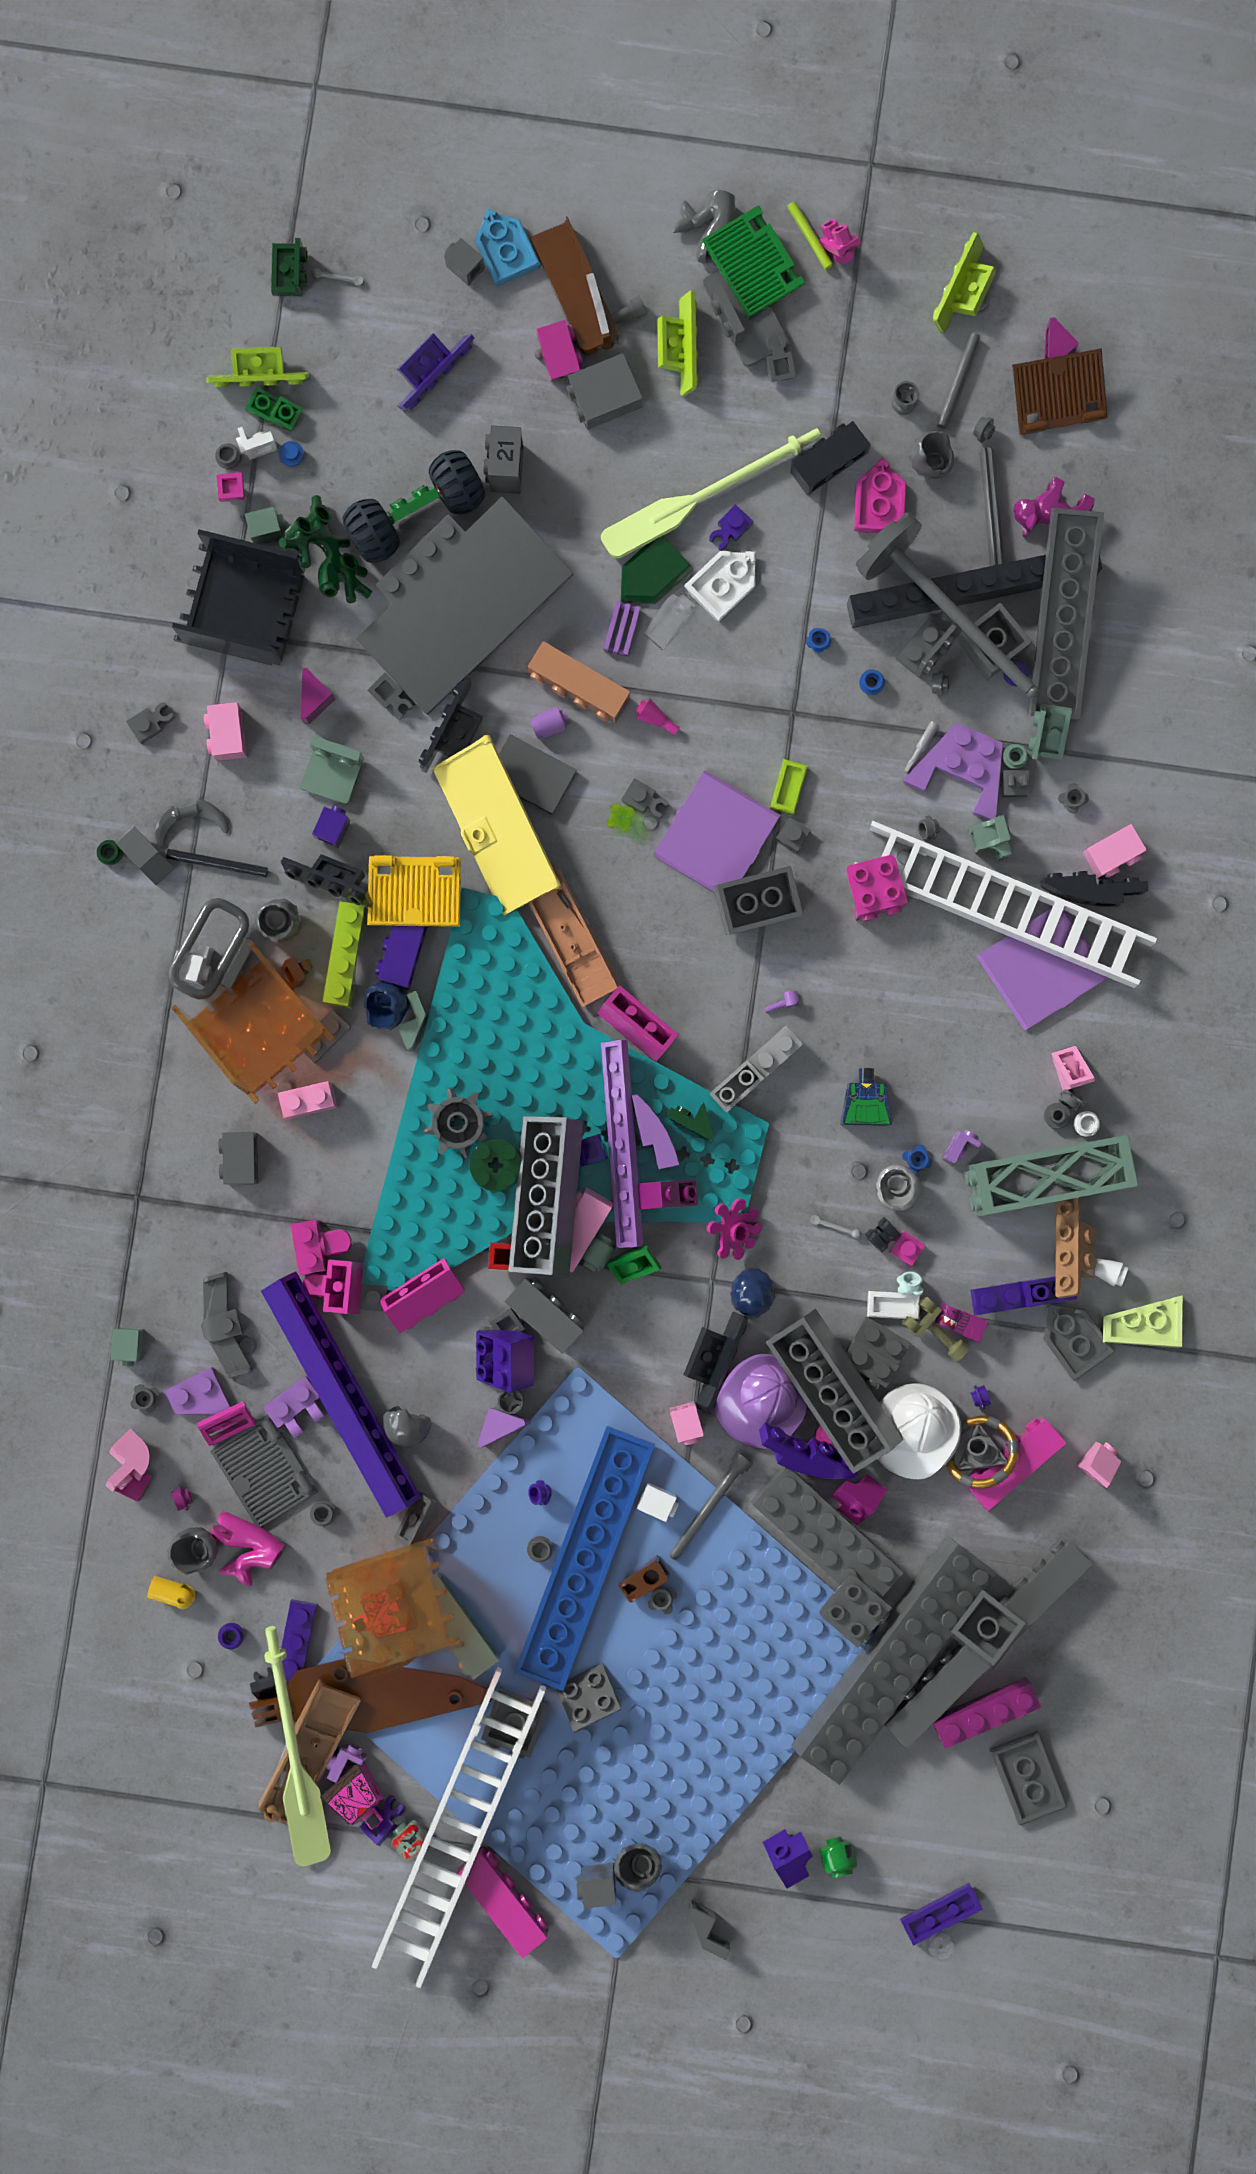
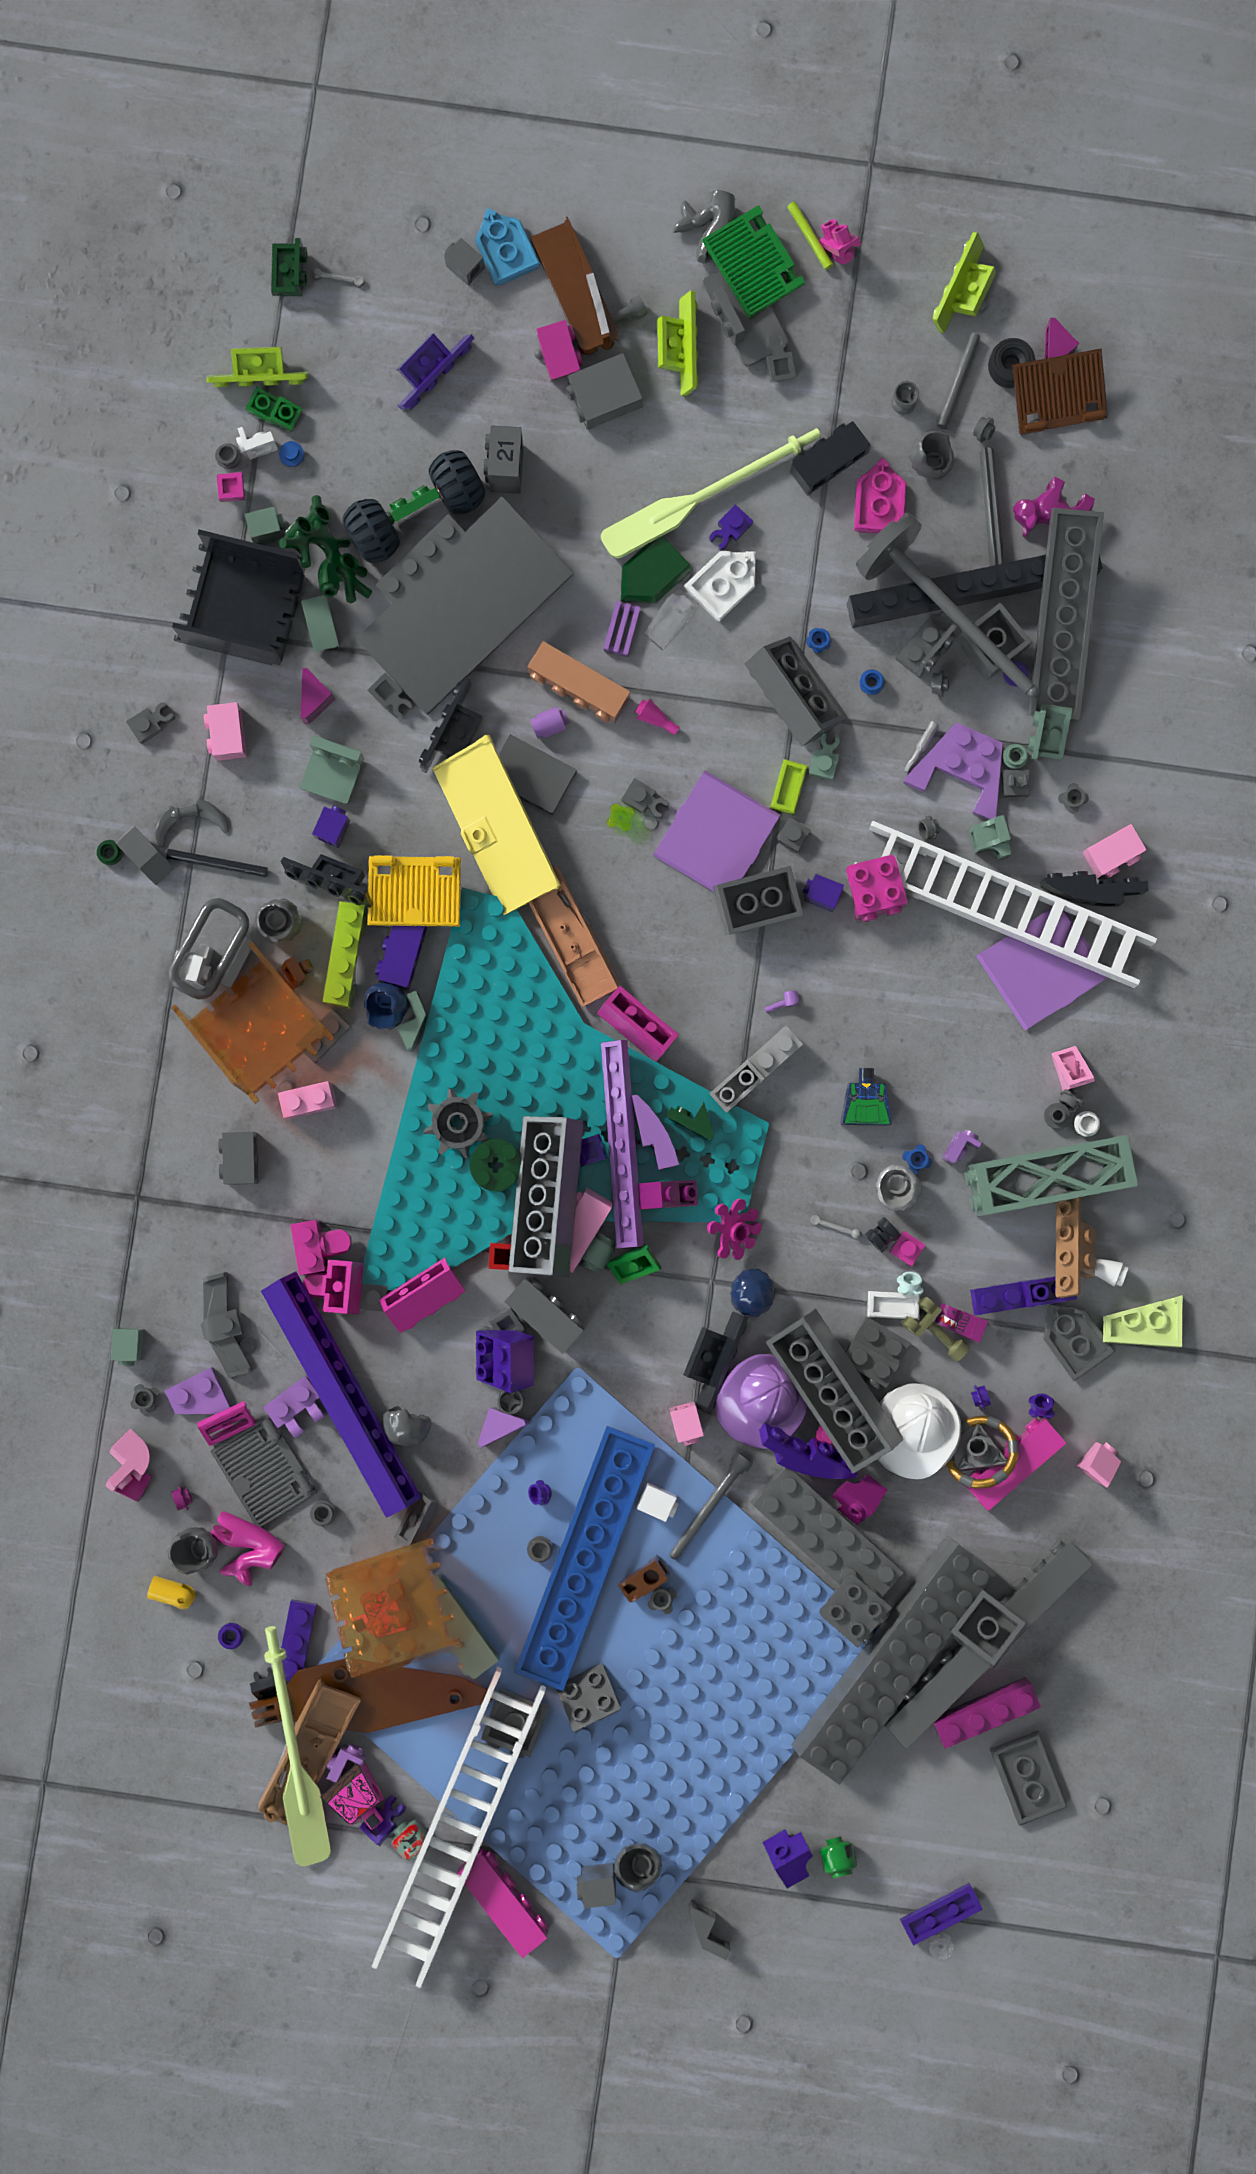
none -> sand green slope [301,595,339,652]
none -> dark grey slope [745,636,847,746]
none -> dark purple brick [802,874,844,912]
none -> sand green plate [808,733,840,781]
none -> black tyre [988,338,1035,388]
none -> dark purple plate [1029,1393,1055,1419]

